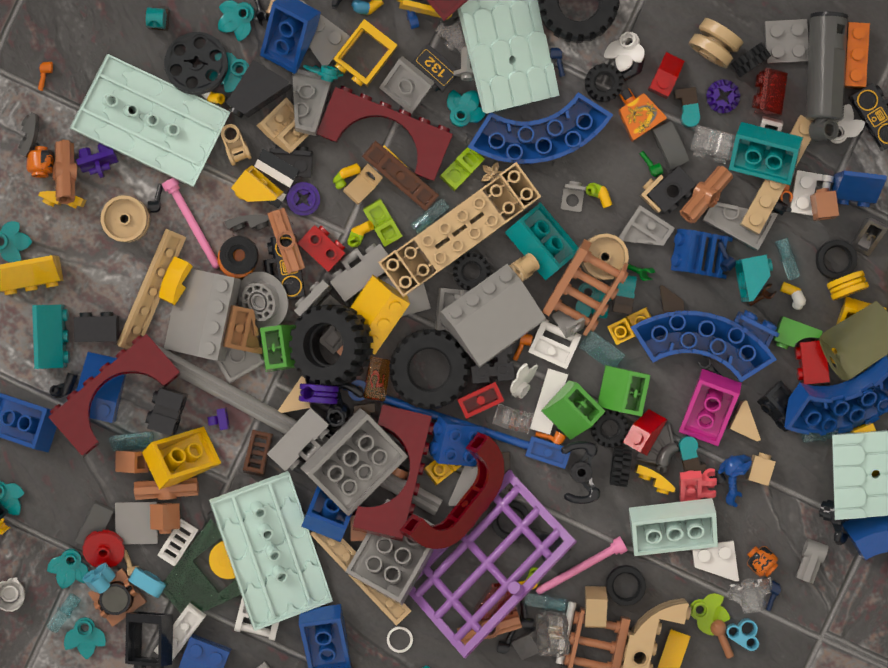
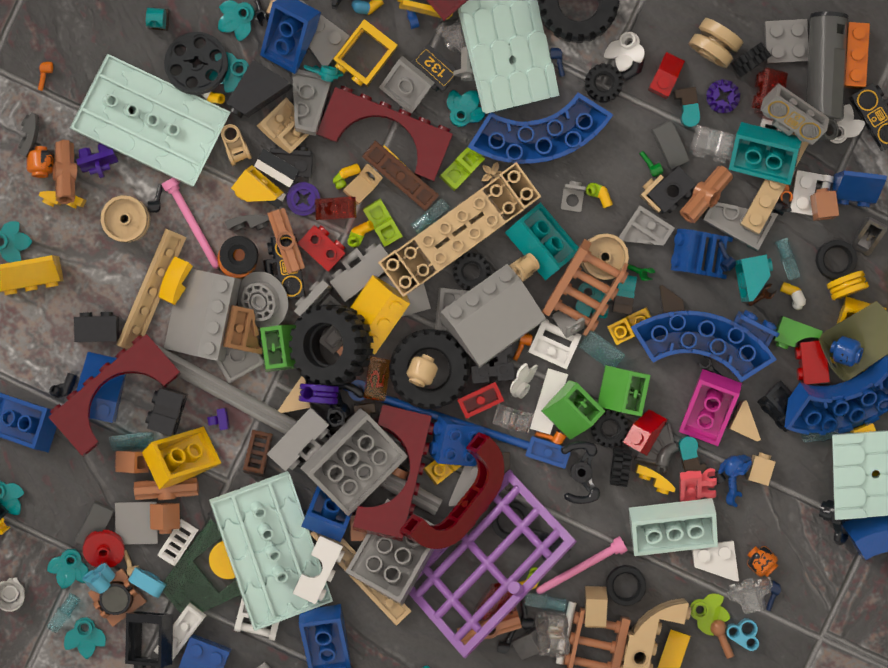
teal slope [32,304,70,369] -> none
white piece [387,626,413,653] -> none
orange torso [618,88,667,142] -> none
light grey piece [796,538,829,584] -> none
none -> white arch [293,535,345,604]
none -> clear red slope [315,196,357,220]
none -> tan head [407,354,438,388]
none -> light grey piece [760,83,829,145]
none -> blue head [830,336,864,367]

